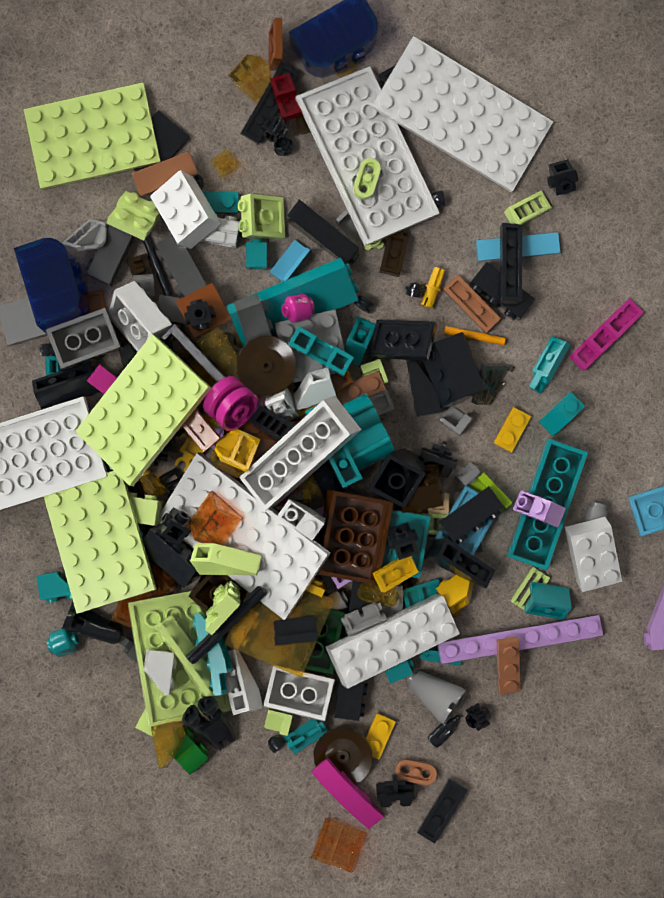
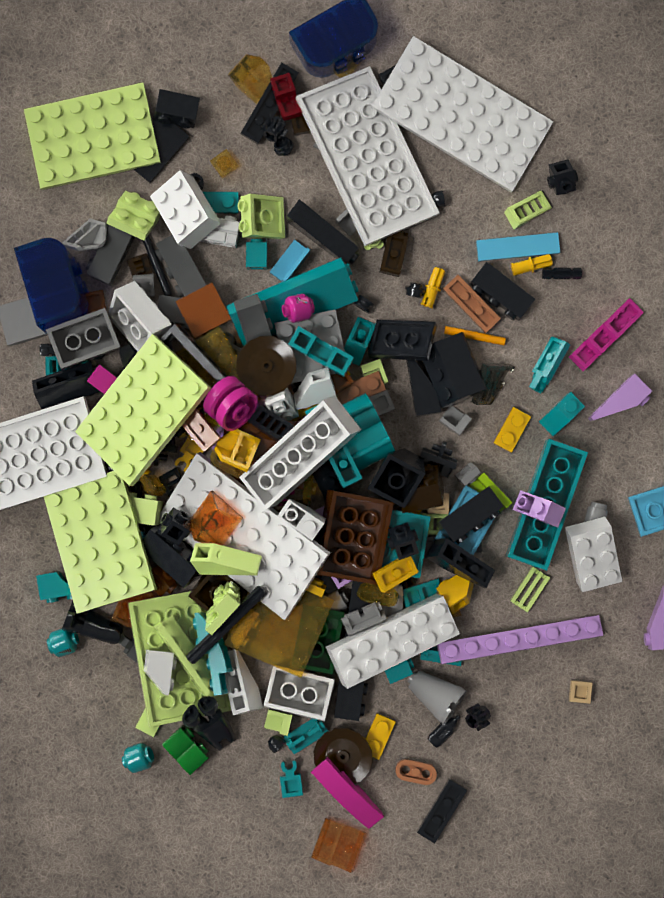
nougat slope [132,152,198,197] -> none
clear yellow slope [151,721,185,769] -> none
black brick [184,299,216,331] -> none
dark orange tile [269,18,282,71] -> none
black panel [274,616,318,646] -> none
yellowish green plate [353,158,381,200] -> none
black hips [376,774,415,808] -> none
nougat plate [497,636,520,695] -> none
black plate [500,223,522,305] -> none
teal panel [524,582,572,620] -> none
none -> teal head [122,743,154,773]
none -> black brick [154,89,200,129]
none -> teal plate [280,759,303,798]
none -> yellow axle [511,254,553,276]
none -> black axle [542,268,582,279]
none -> tan plate [569,680,592,704]
none -> lavender slope [588,374,652,421]

